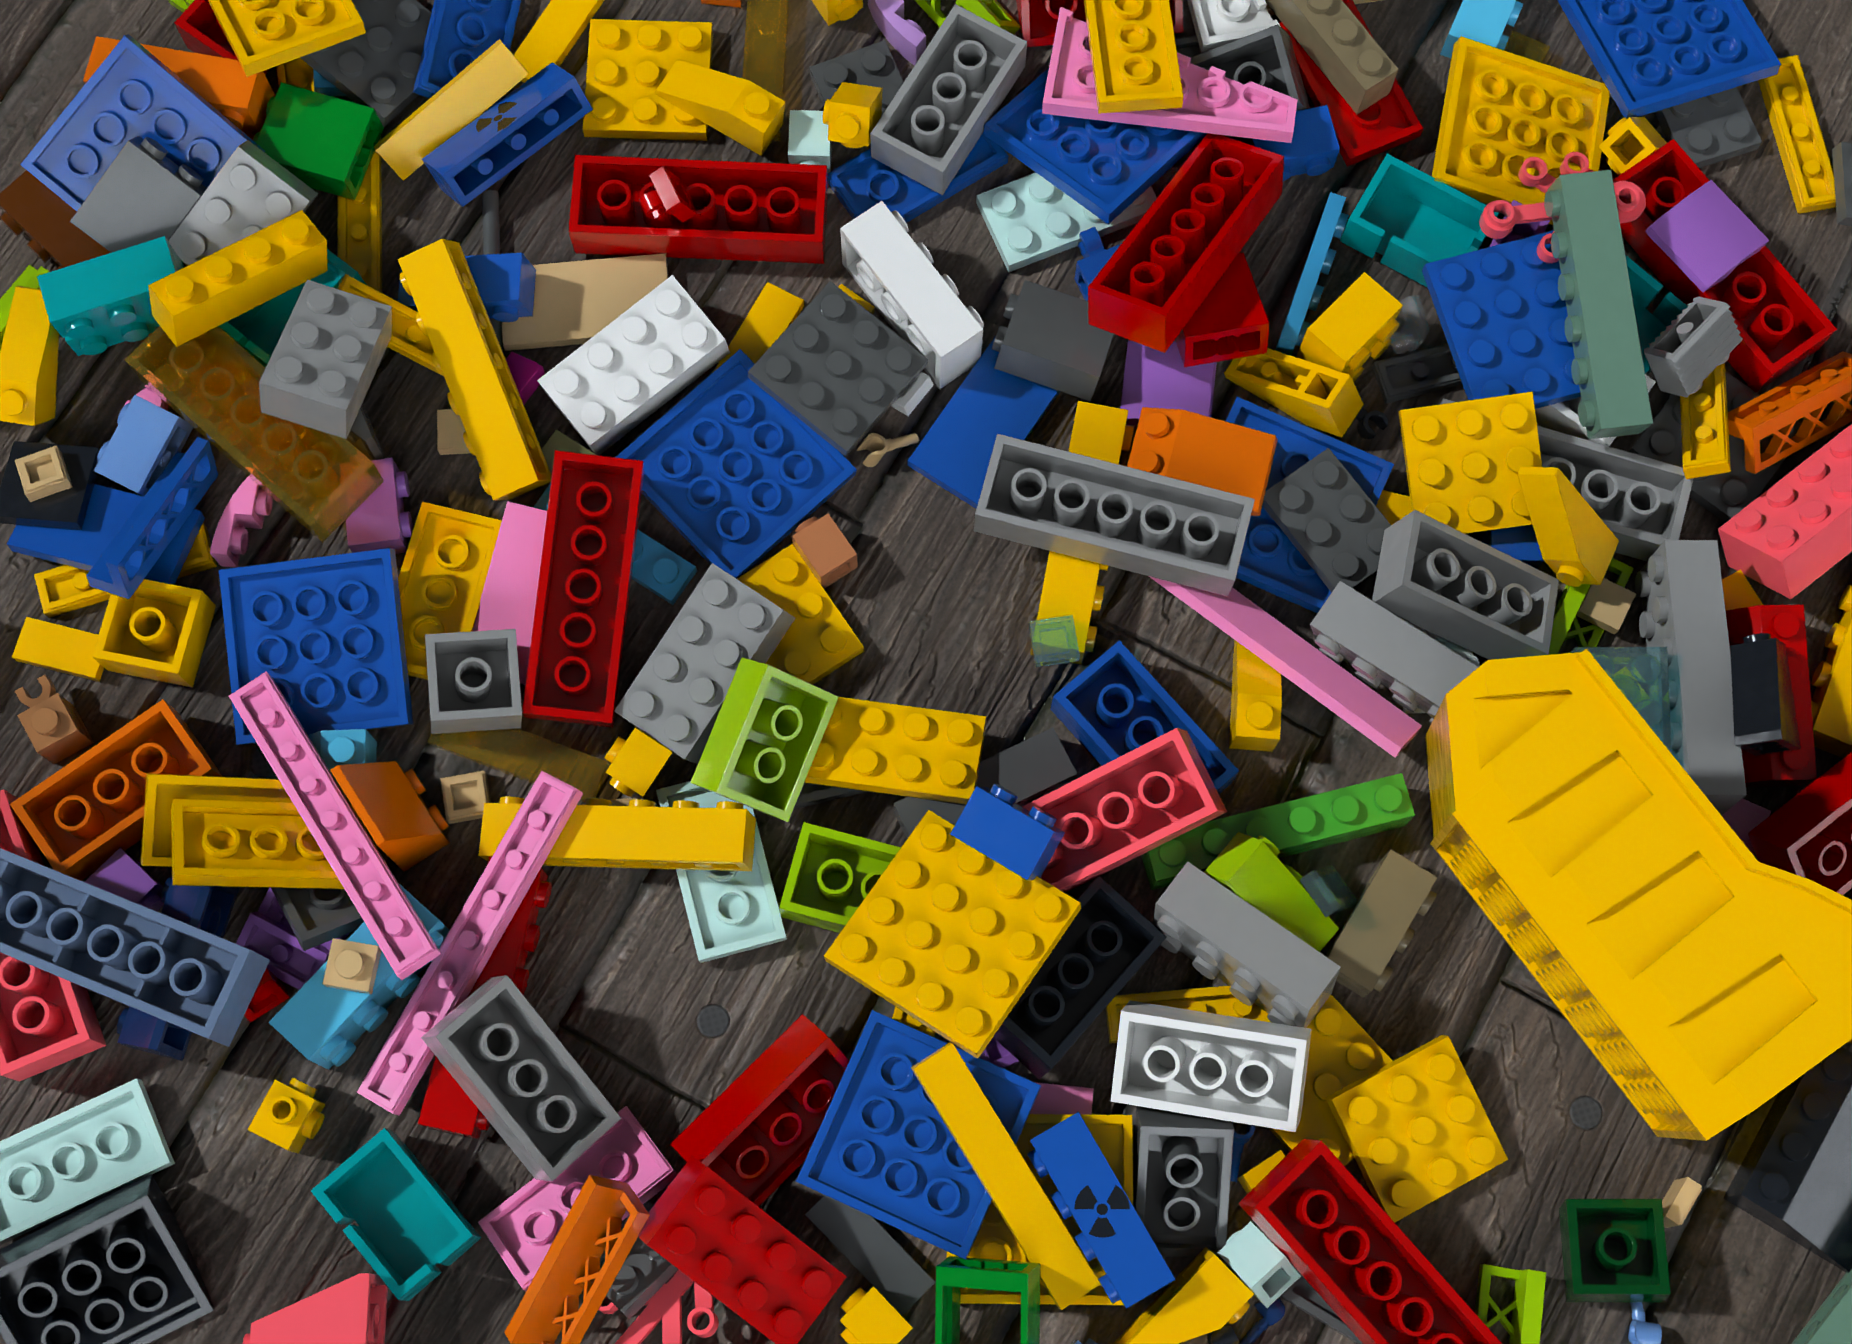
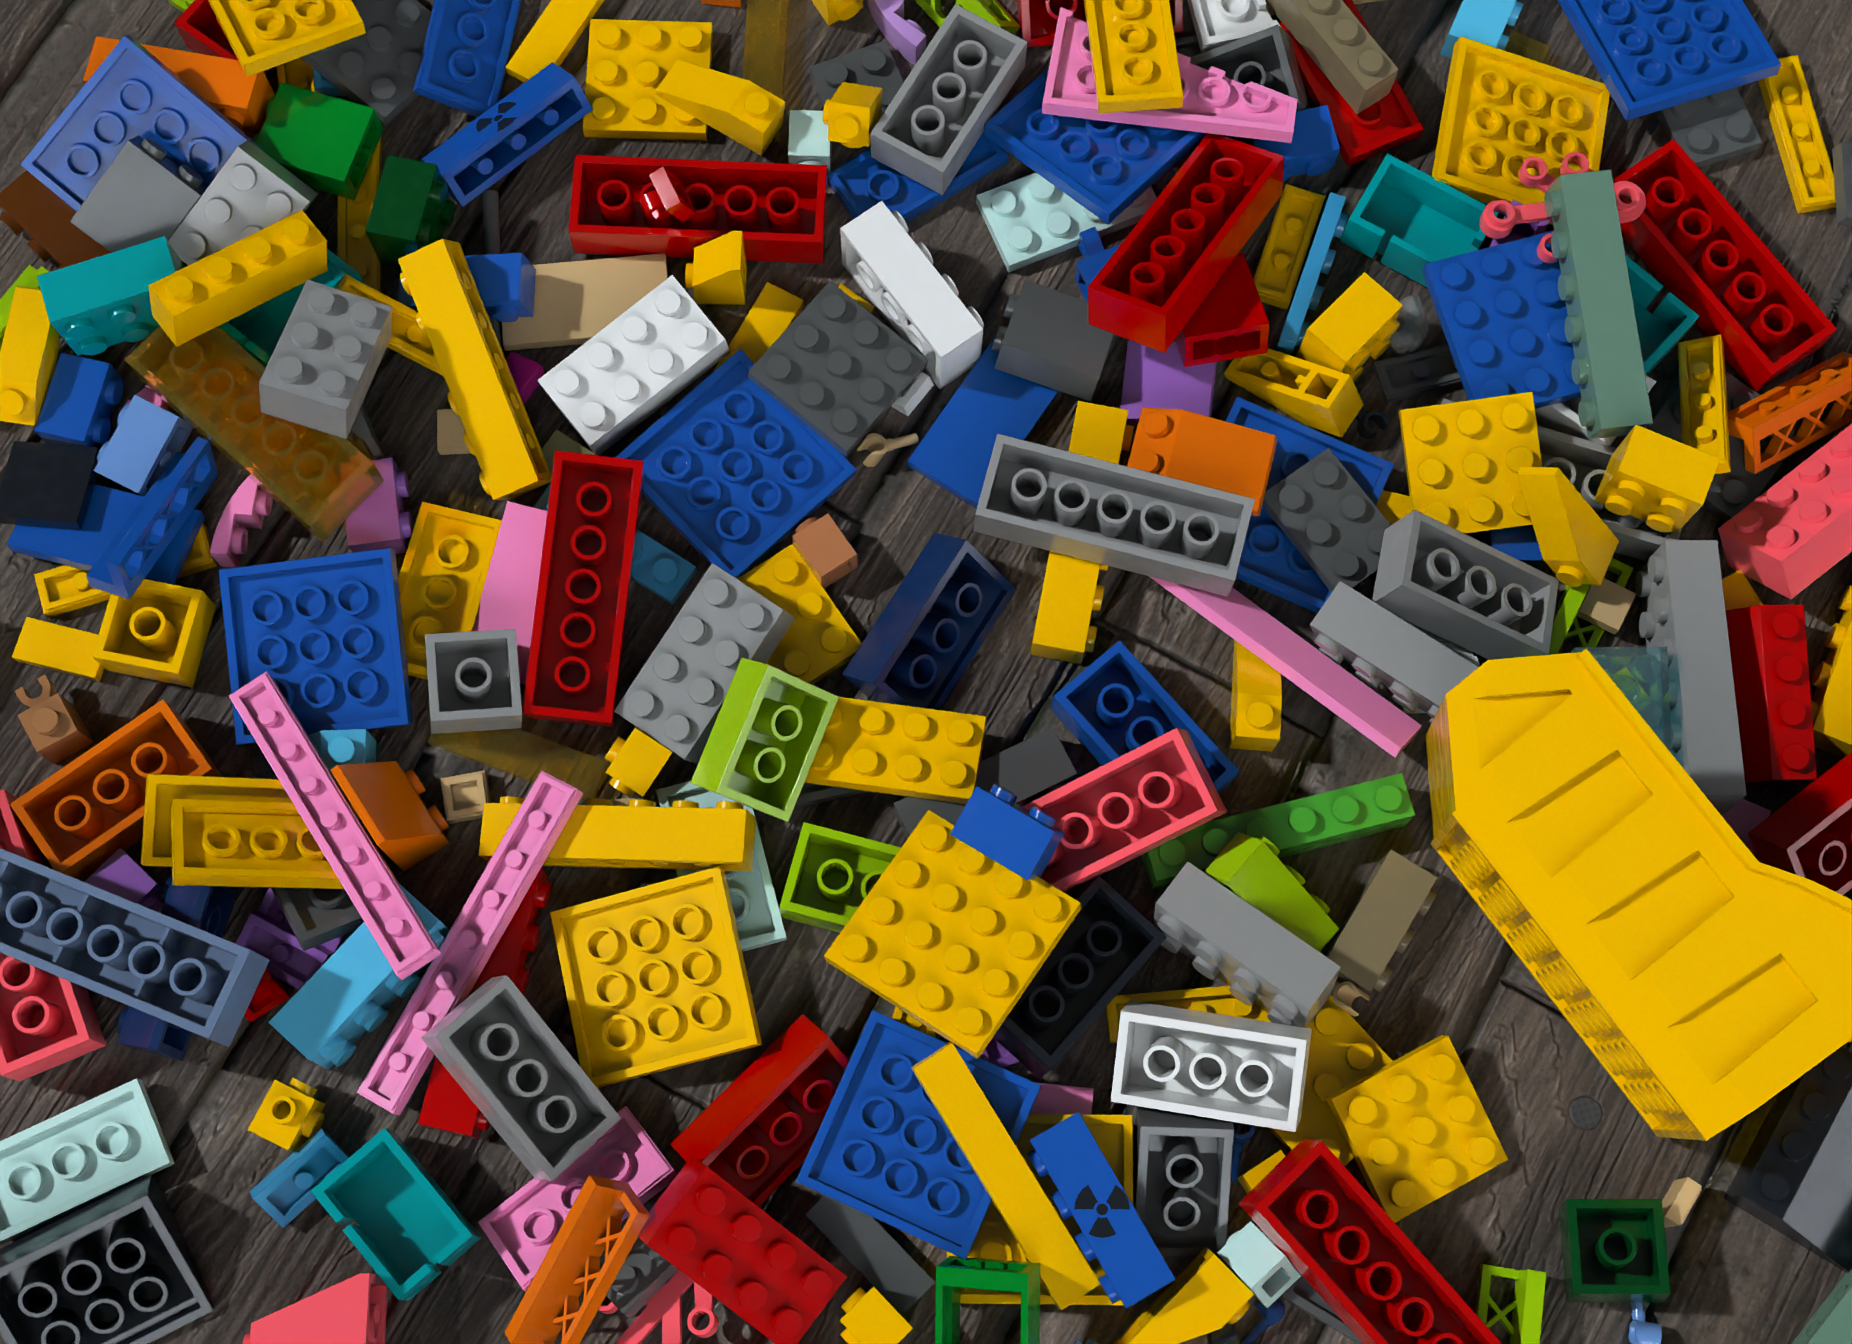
tan tile [15,445,72,502] -> none
tan plate [322,938,382,994] -> none
yellow tile [374,39,529,181] -> none
clear light blue tile [1029,615,1080,667] -> none
clear light blue tile [1300,865,1356,917] -> none
yellow brick [1598,117,1667,175] -> none
light grey brick [1644,297,1743,398] -> none
medium lavender slope [1645,180,1769,293] -> none
black slope [1730,633,1801,756] -> none
none -> blue brick [34,353,124,450]
none -> dark azure plate [250,1128,350,1228]
none -> dark green brick [365,155,455,271]
none -> yellow plate [550,866,762,1088]
none -> yellow slope [685,231,747,305]
none -> dark blue slope [842,533,1017,710]
none -> yellow tile [1254,184,1325,310]
none -> tan hand [1332,981,1370,1016]
none -> yellow brick [1594,425,1720,533]

